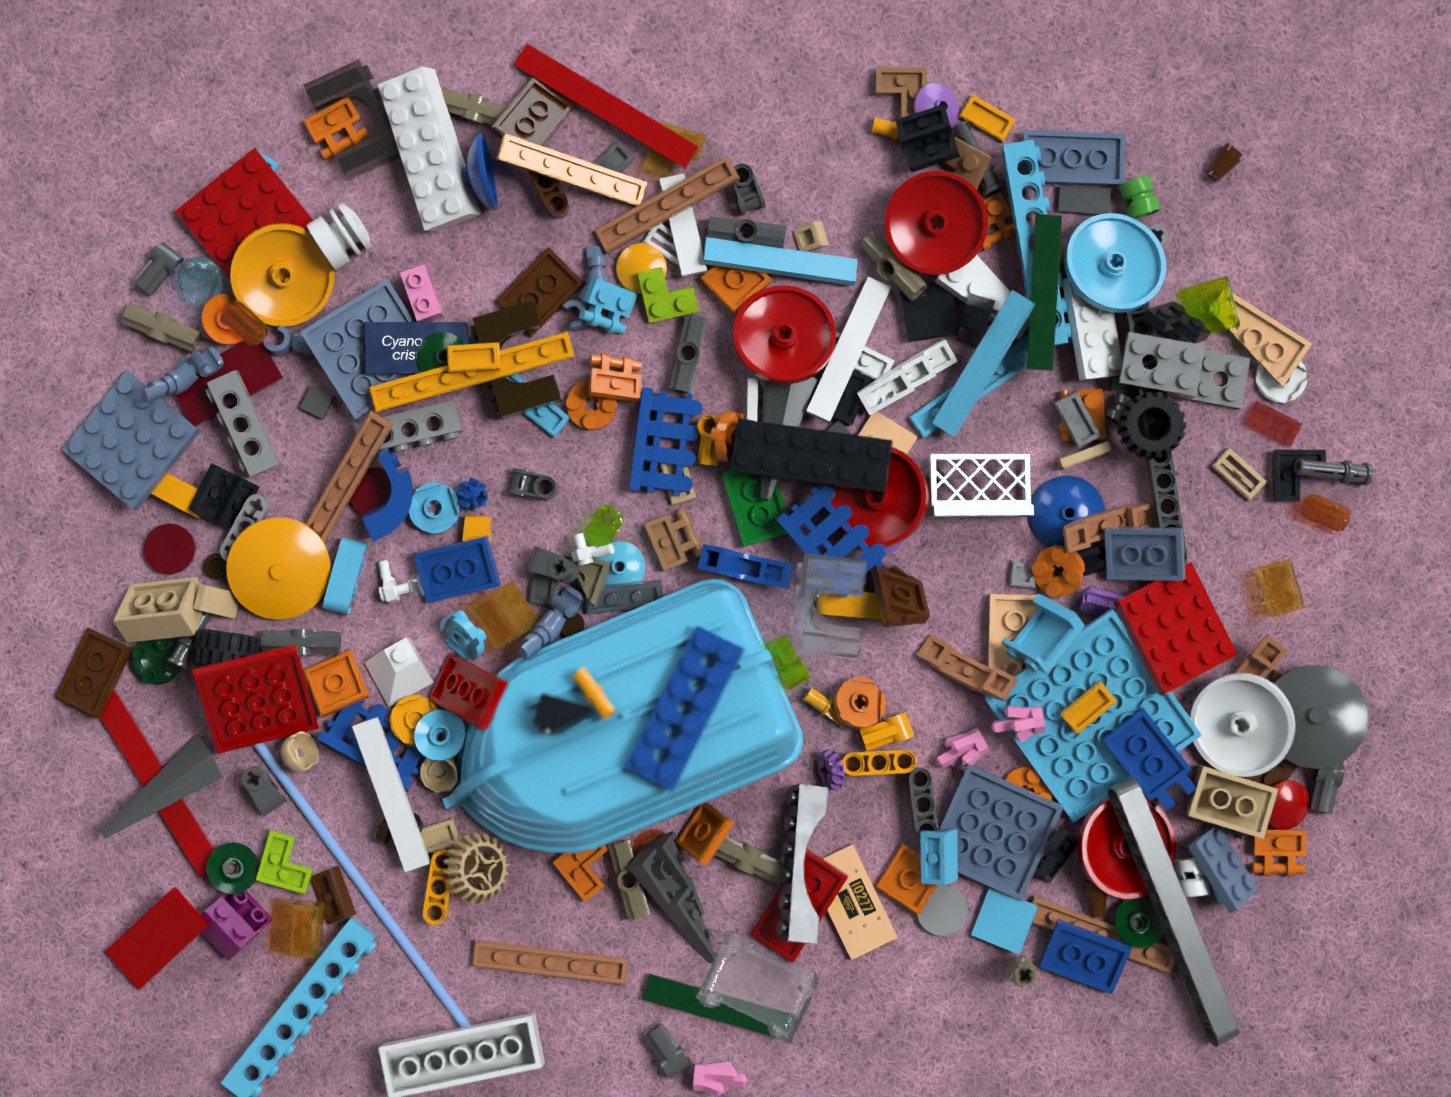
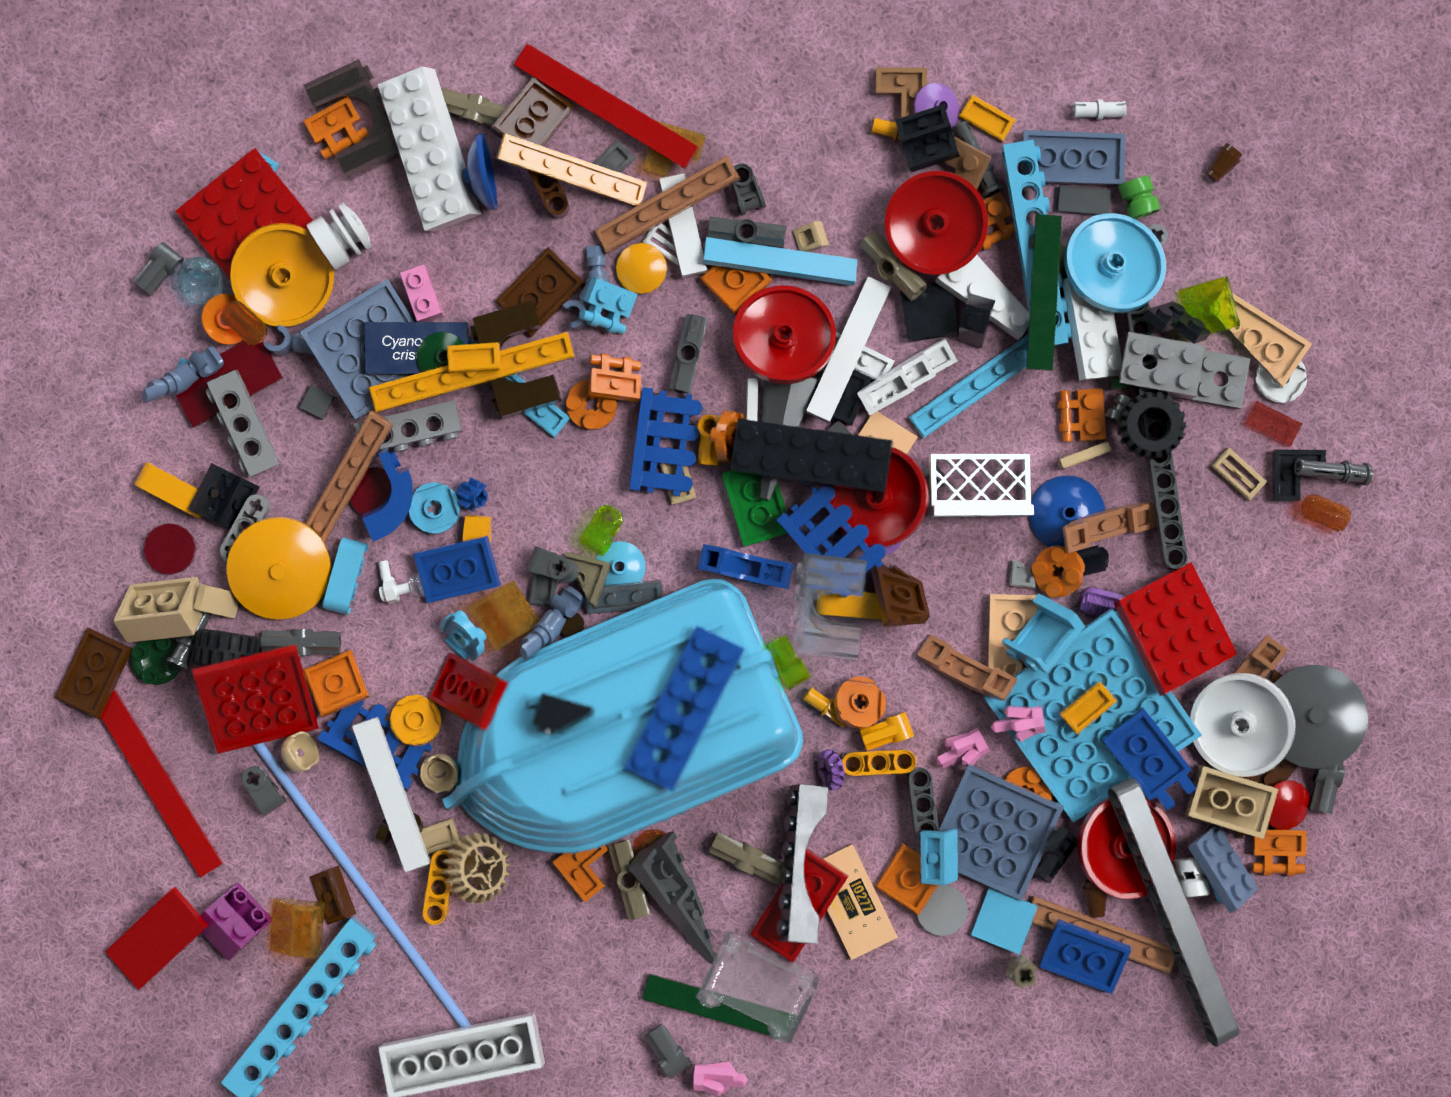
sand blue plate [62,370,201,511] -> none
dark grey wedge [101,734,223,839] -> none
dark tan piece [121,303,202,352] -> none
dark brown tile [204,553,227,579] -> none
dark green dish [207,842,259,894] -> none
lime plate [256,830,314,894] -> none
white slope [364,637,434,707] -> none
medium azure dish [414,710,466,761] -> none
nougat tile [472,940,629,985] -> none
dark grey piece [508,468,559,500] -> none
white piece [571,533,614,566] -> none
light orange pin [572,668,616,720] -> none
lime plate [637,267,699,323] -> none
medium nougat plate [644,508,702,571] -> none
orange plate [675,802,735,866] -> none
medium azure tile [932,290,1035,437] -> none
flat silver tile [1053,391,1101,449] -> none
sand blue plate [1105,527,1185,581] -> none
dark green dish [1115,897,1164,949] -> none
clear yellow bracket [1254,558,1305,618] -> none
none -> white pin [1073,99,1126,120]

